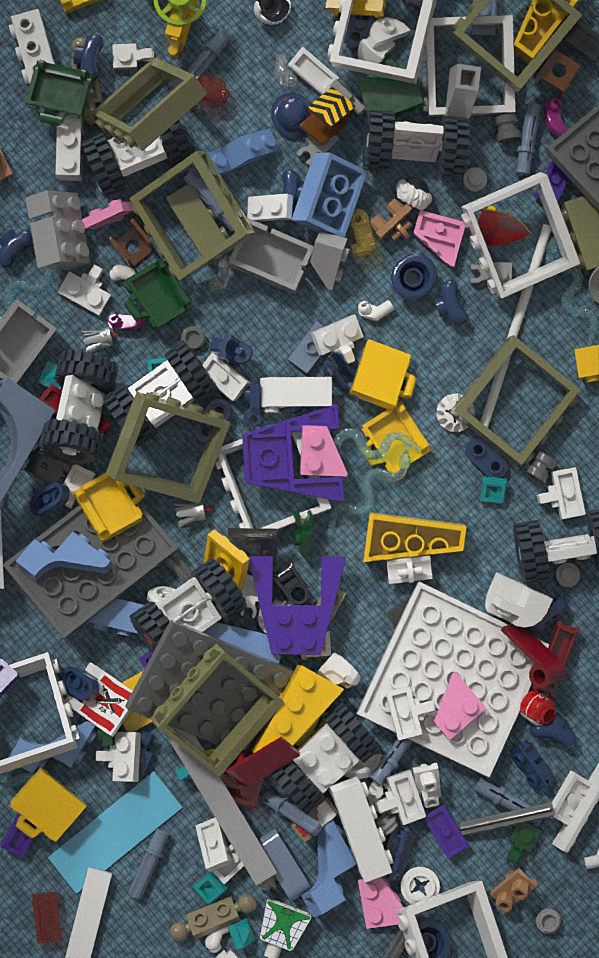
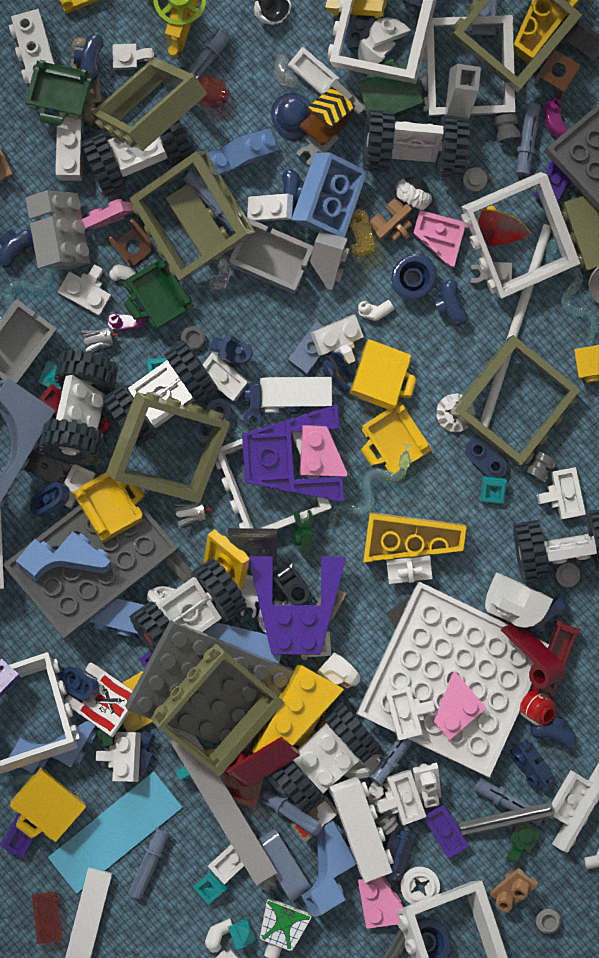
dark tan plate [170,894,257,942] -> none
white plate [196,818,231,872] -> none
clear light blue animal [297,428,422,460] -> none

